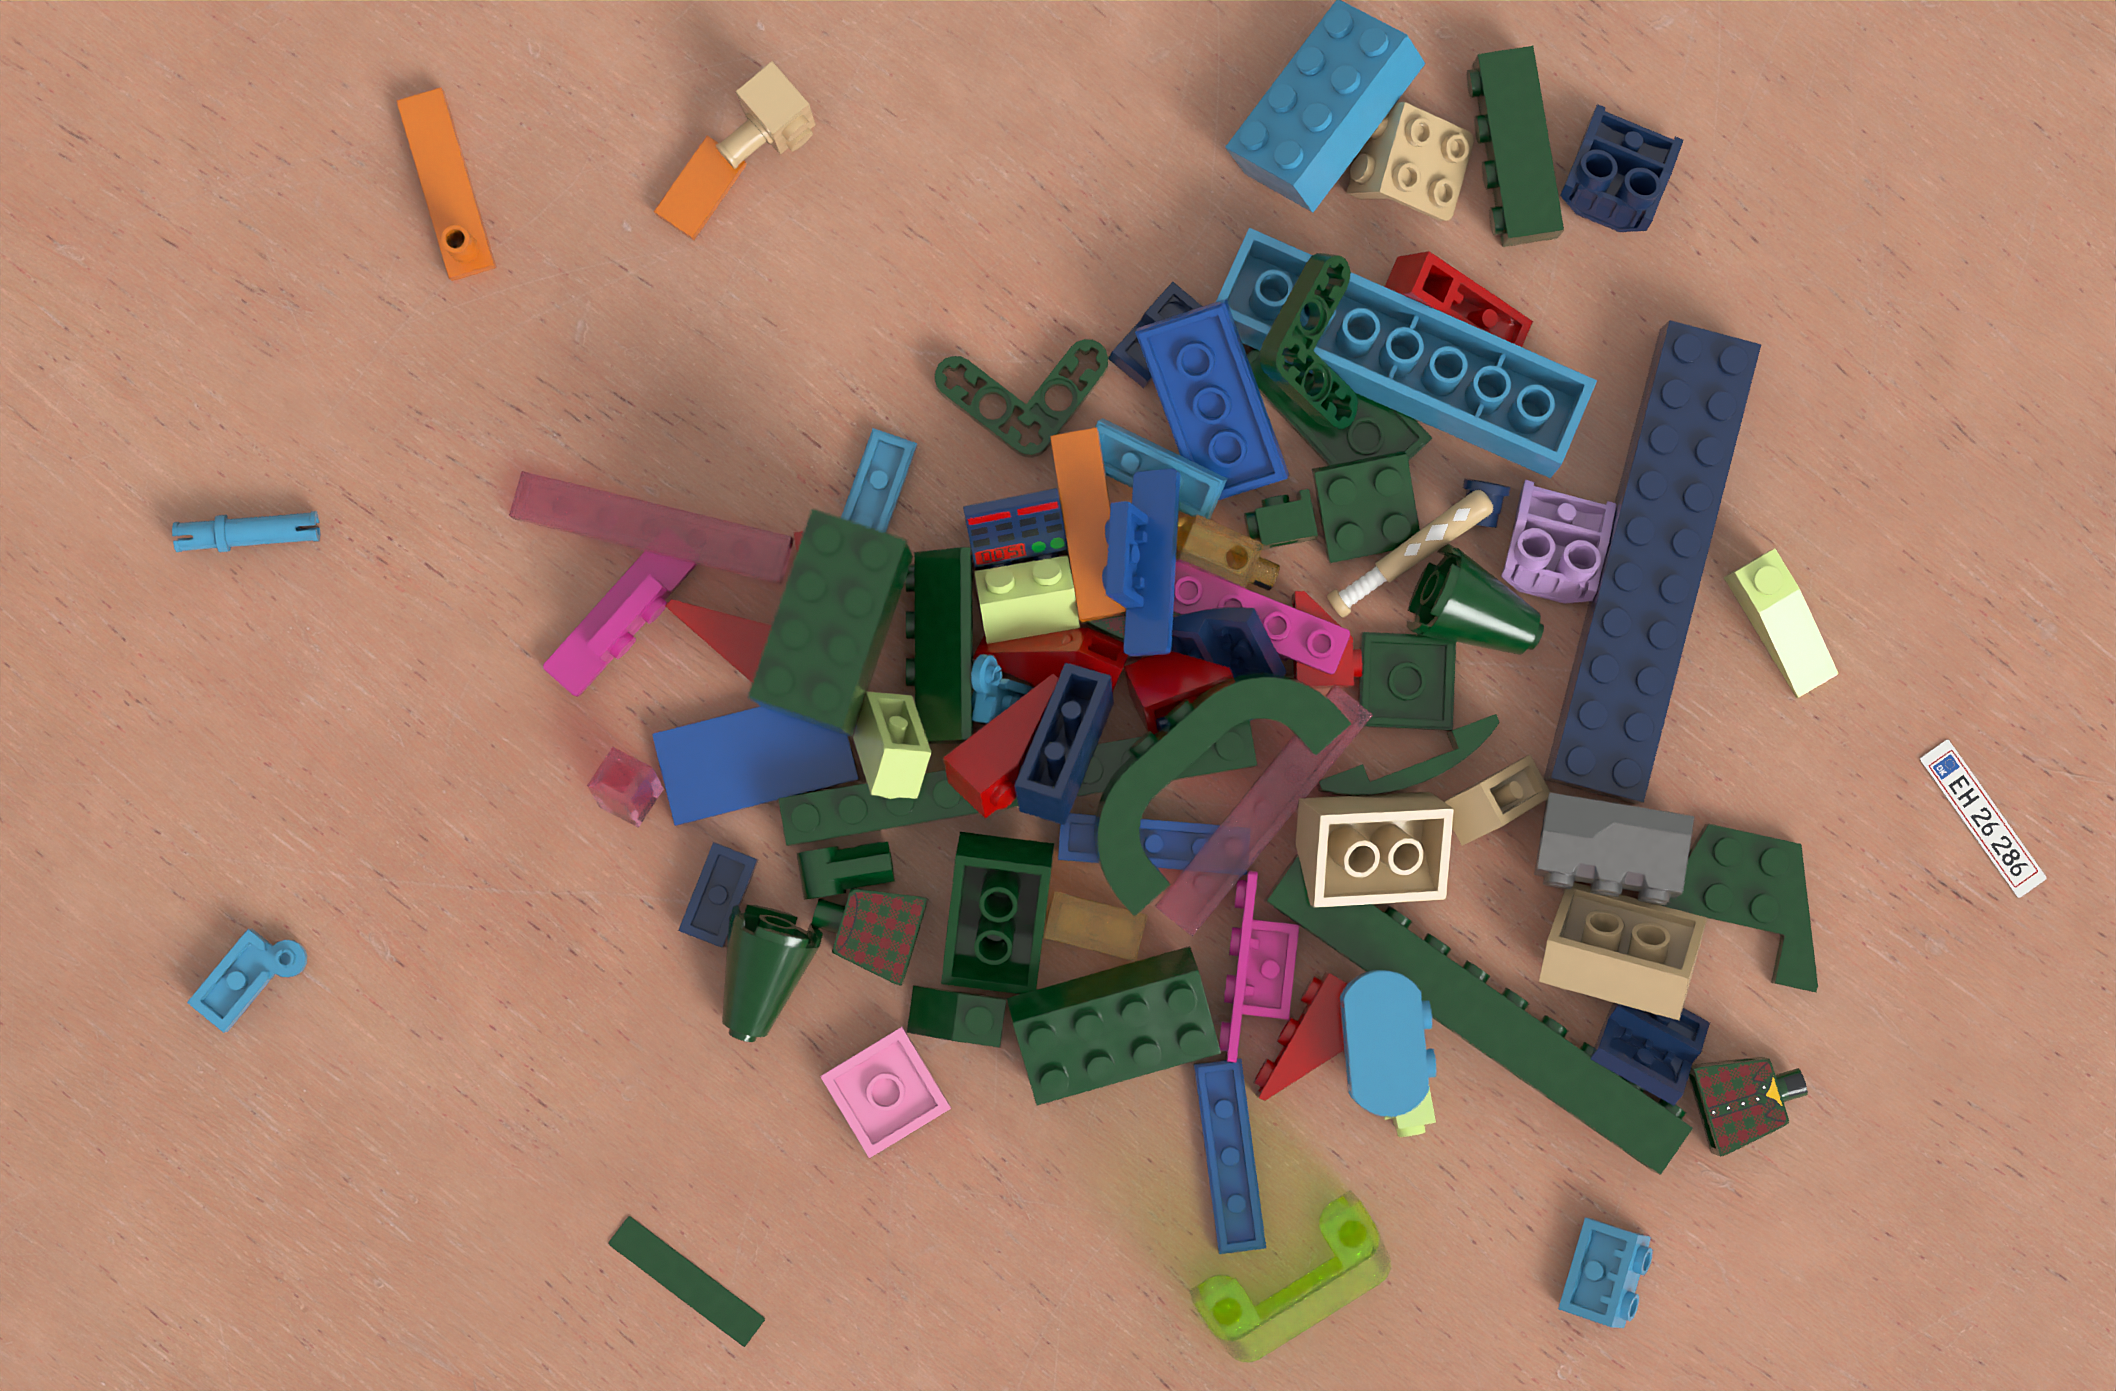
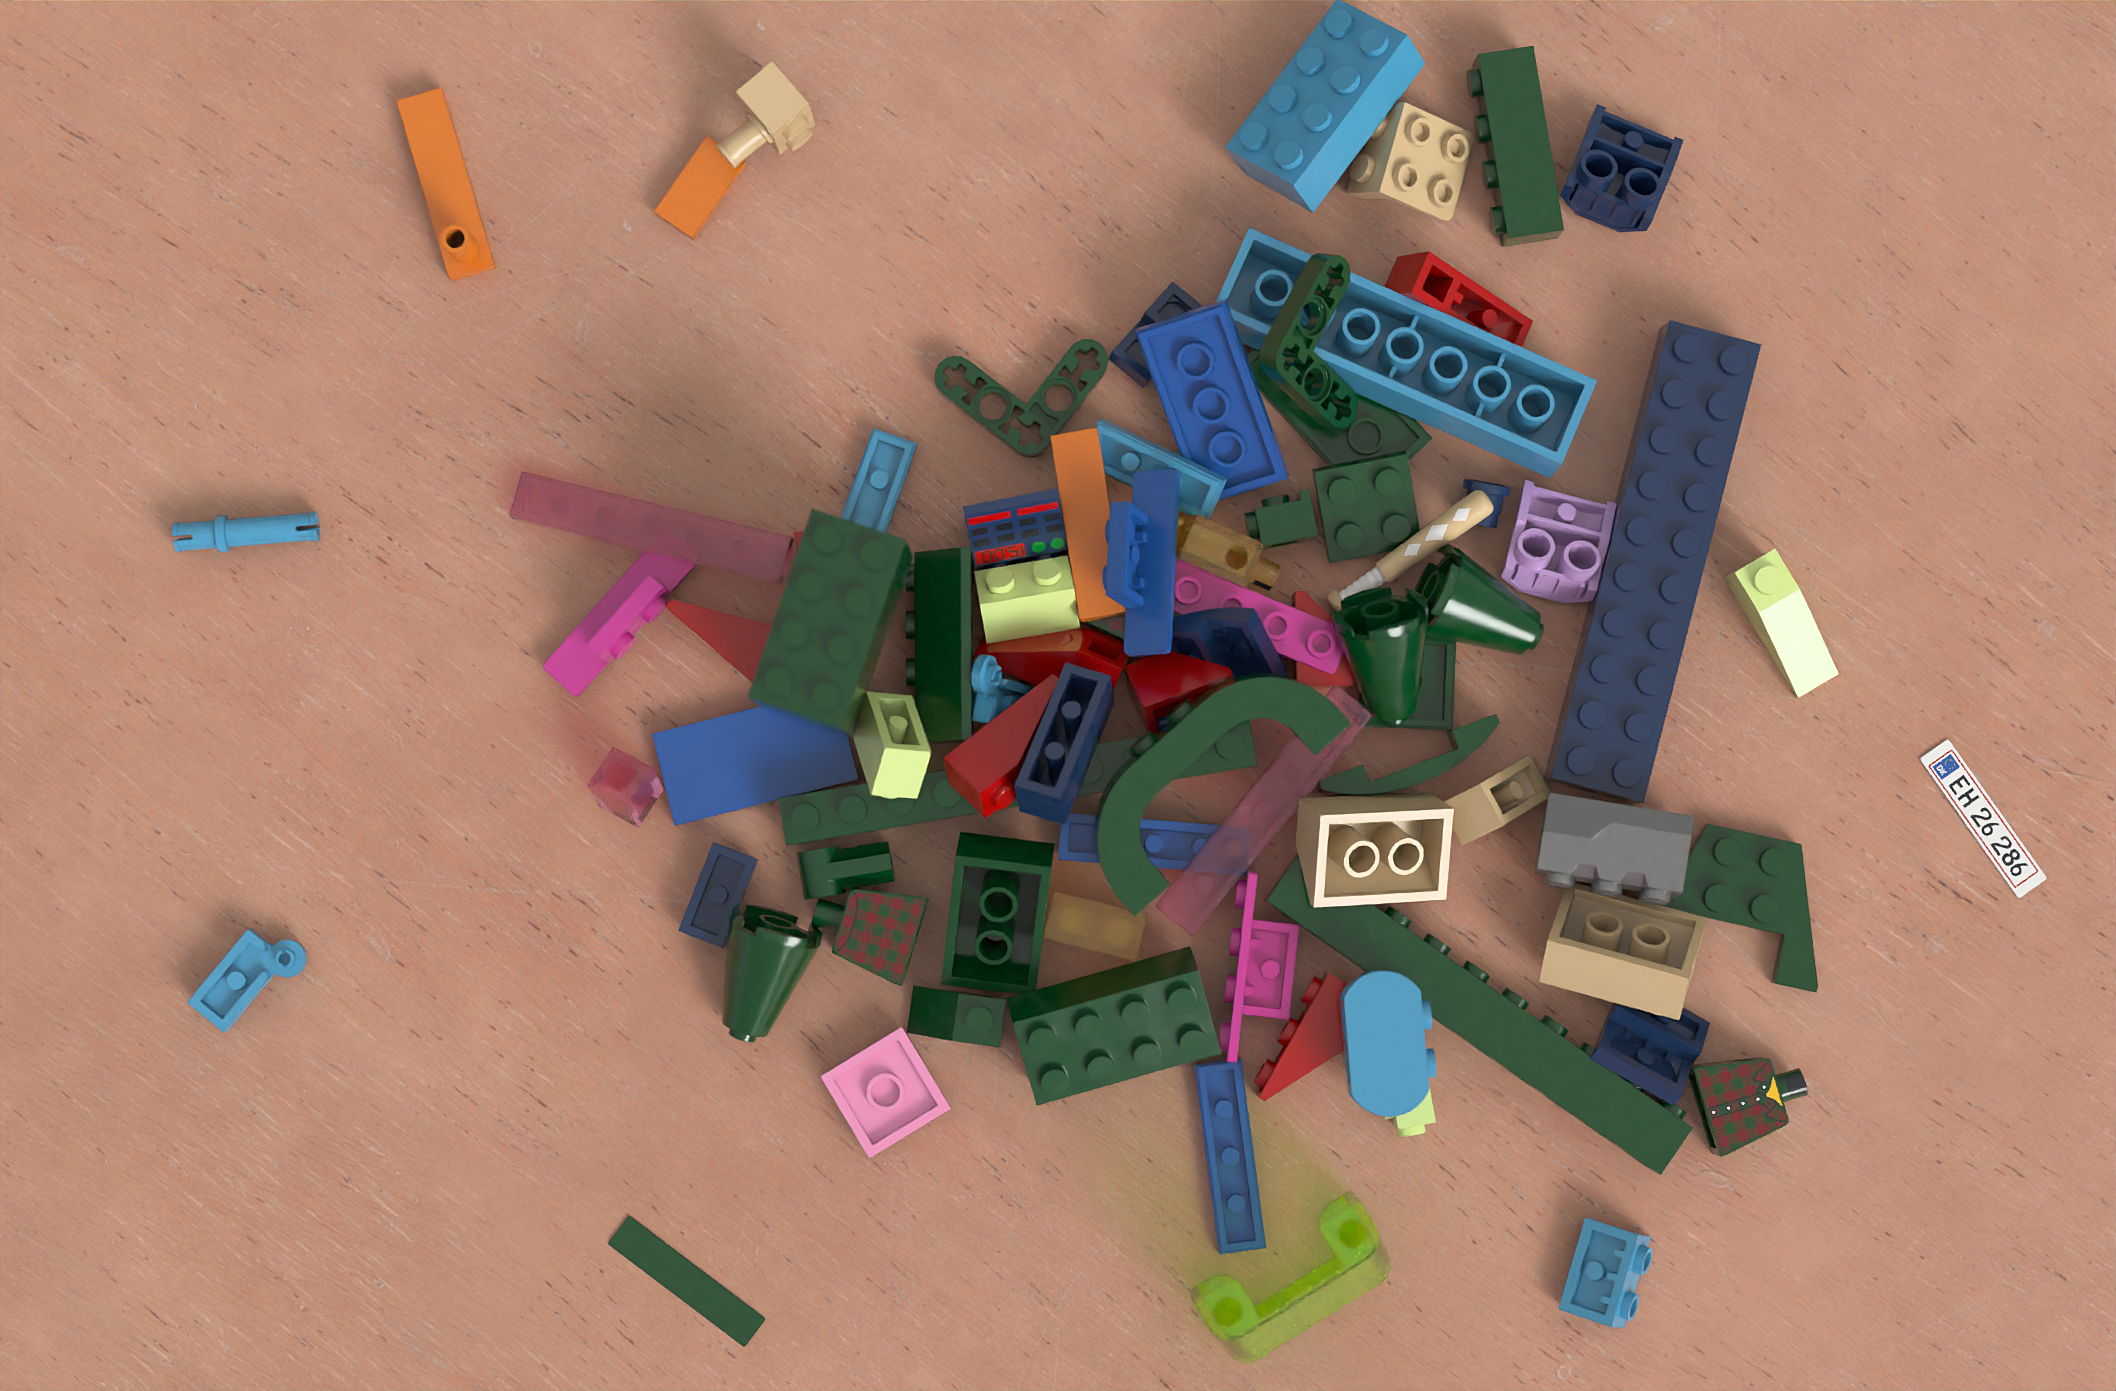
none -> dark green cone [1332,587,1429,725]

